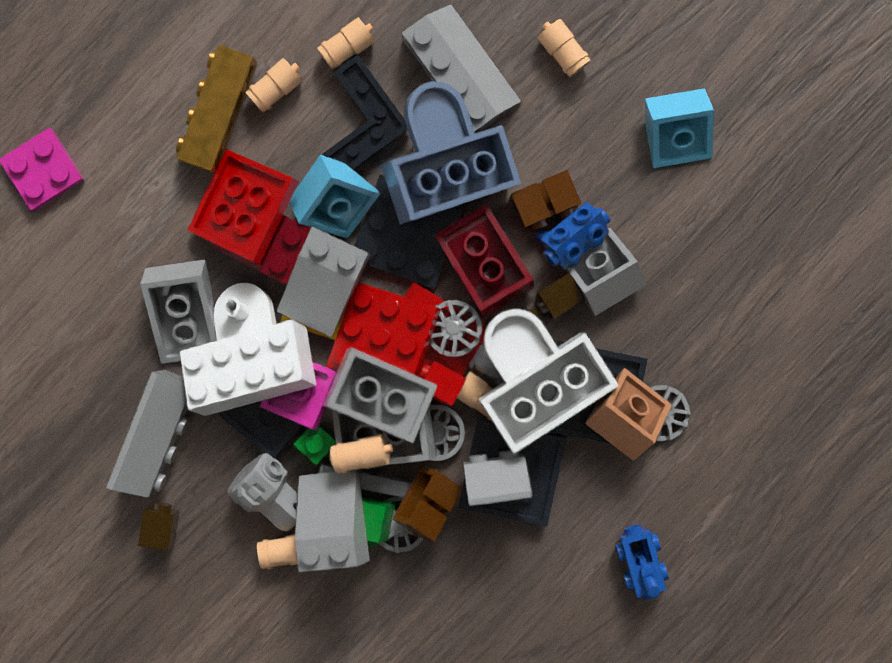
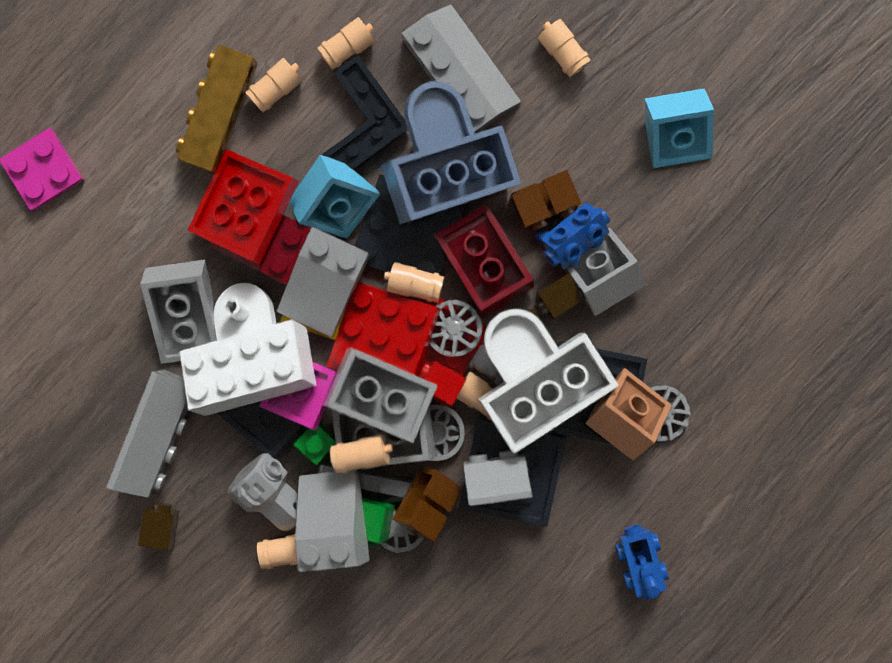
none -> light nougat piece [384,262,445,303]

